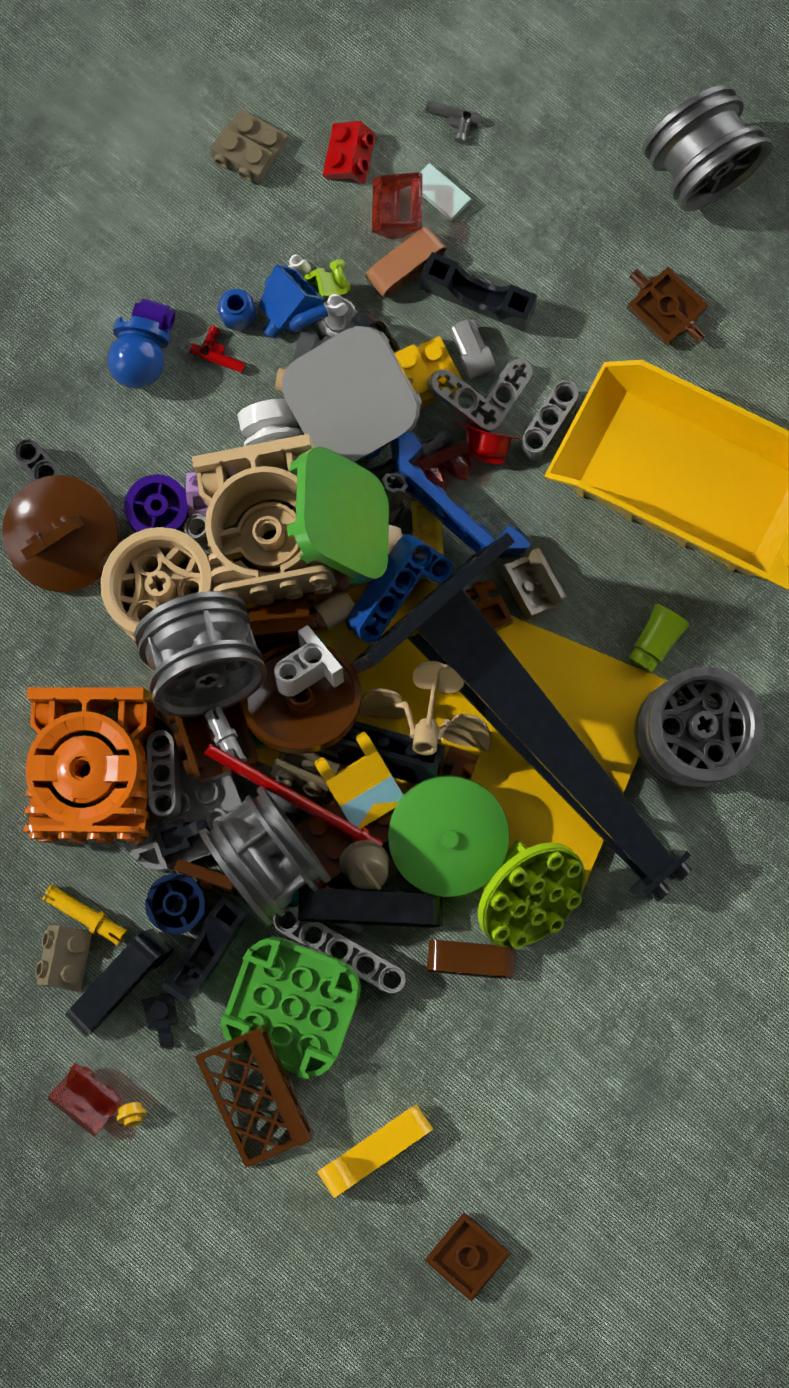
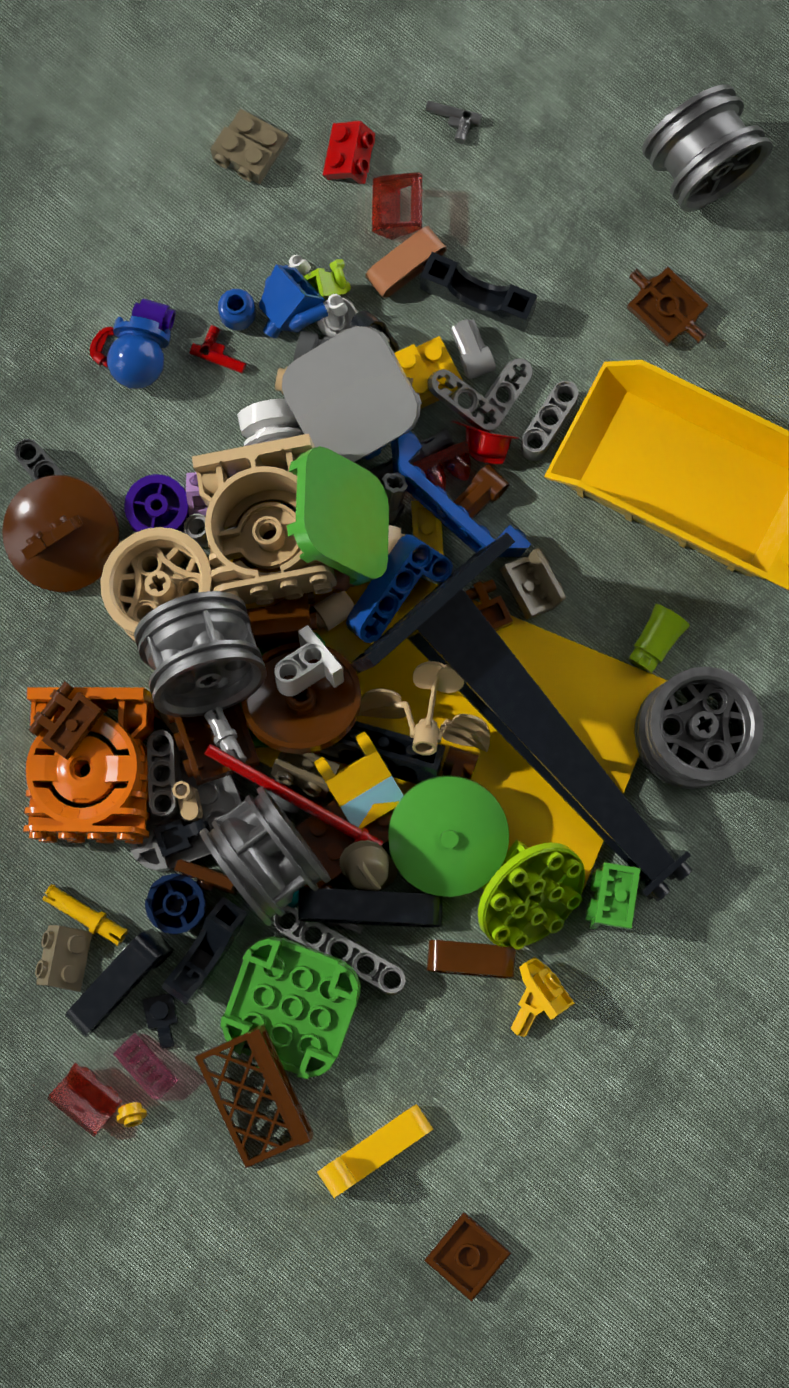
light aqua tile [410,163,471,222] -> none
none -> reddish brown plate [28,681,104,760]
none -> red piece [90,327,114,368]
none -> clear pink slope [113,1033,178,1100]
none -> tan piece [172,781,203,822]
none -> reddish brown piece [454,464,510,520]
none -> yellow piece [511,957,575,1037]
none -> bright green bracket [585,862,641,930]

